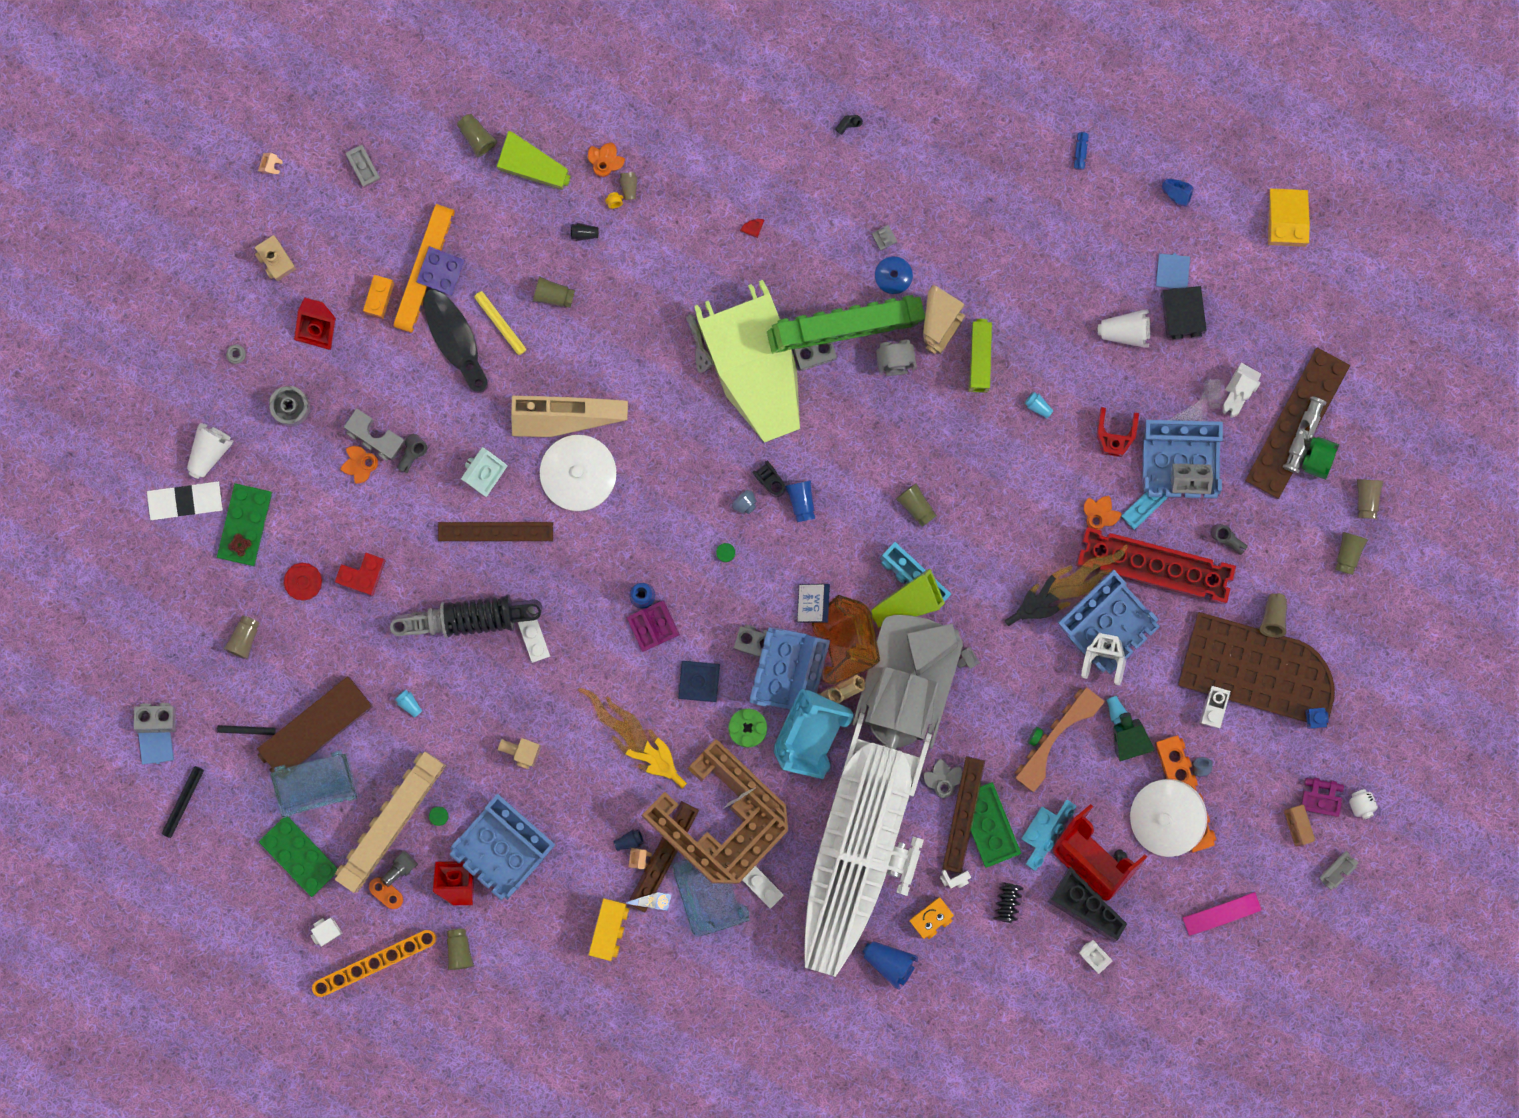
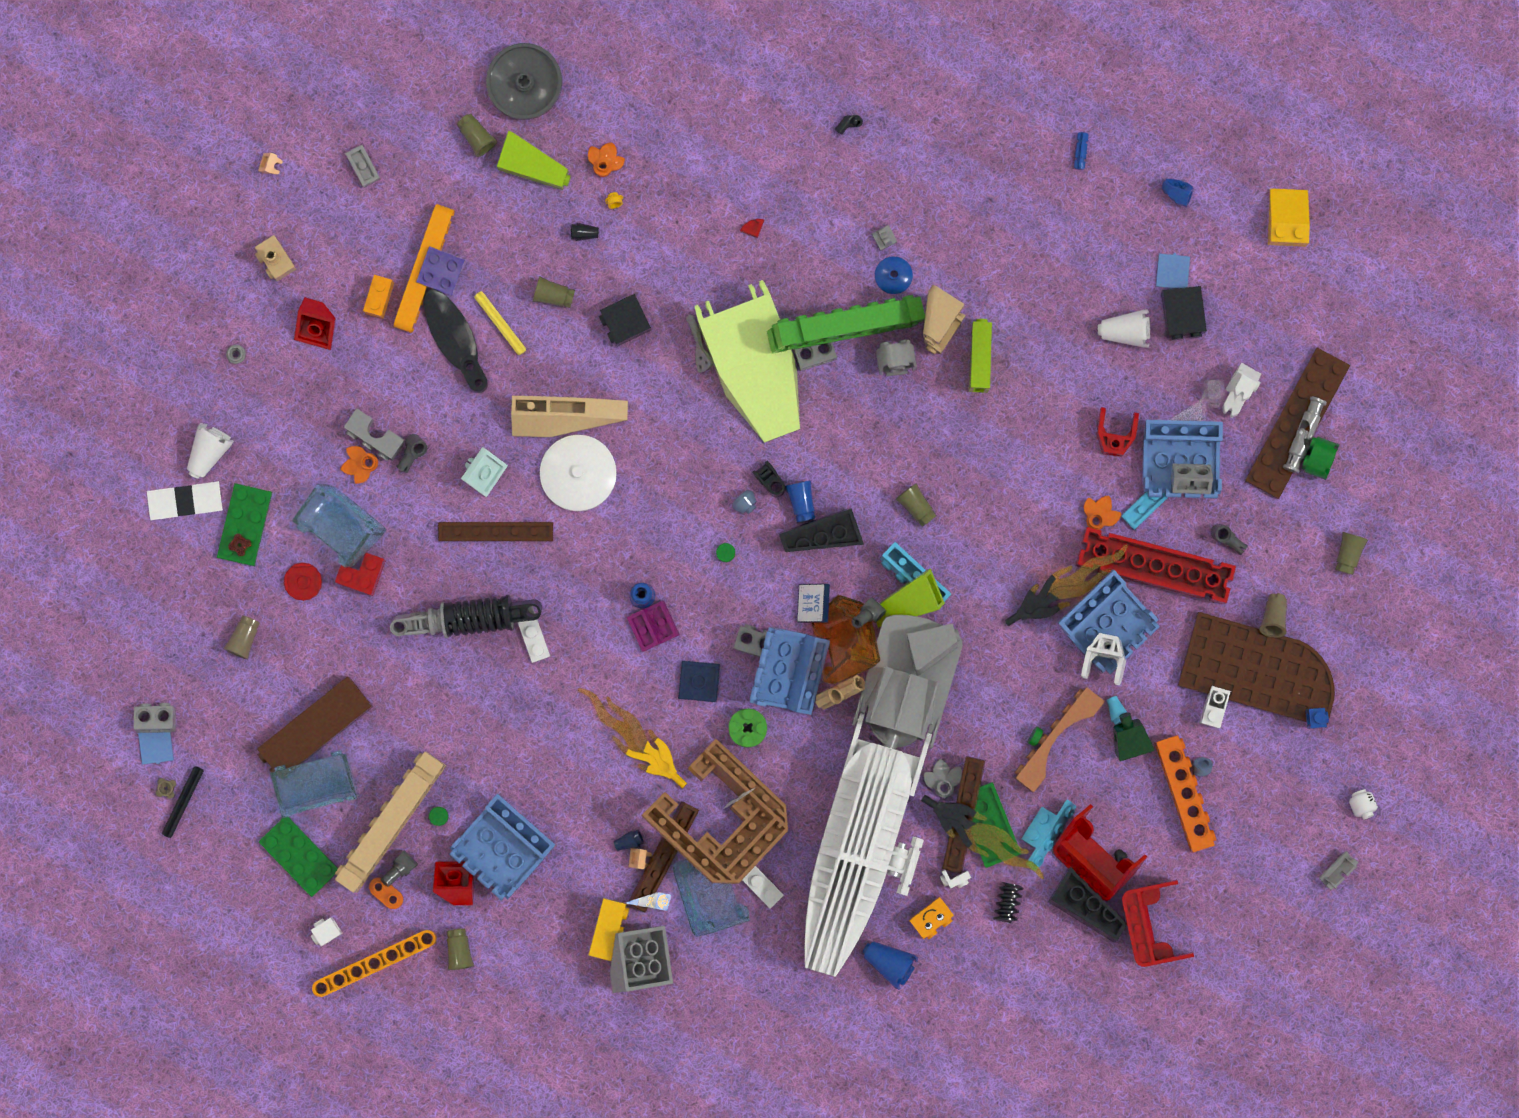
black bar [217,725,276,735] -> none
light grey brick [269,386,310,427] -> none
medium azure cone [395,689,423,718] -> none
tan brick [498,738,542,769] -> none
dark tan cone [619,172,638,200] -> none
medium azure windscreen [774,689,854,779] -> none
light grey tile [957,647,980,669] -> none
medium azure cone [1024,392,1053,419] -> none
white bracket [1080,940,1112,974] -> none
white dish [1130,779,1207,857] -> none
dark pink slope [1182,892,1261,936] -> none
medium nougat slope [1284,805,1315,847] -> none
magenta plate [1301,777,1344,817] -> none
dark tan plant [1357,479,1384,519] -> none
none -> dark tan plate [156,778,176,799]
none -> clear light blue windscreen [292,484,386,568]
none -> dark grey dish [486,43,563,120]
none -> black brick [599,294,652,347]
none -> light grey slope [610,926,673,993]
none -> black wedge [778,508,864,552]
none -> dark grey pin [852,597,886,628]
none -> piece [921,795,1044,879]
none -> red windscreen [1122,879,1194,967]

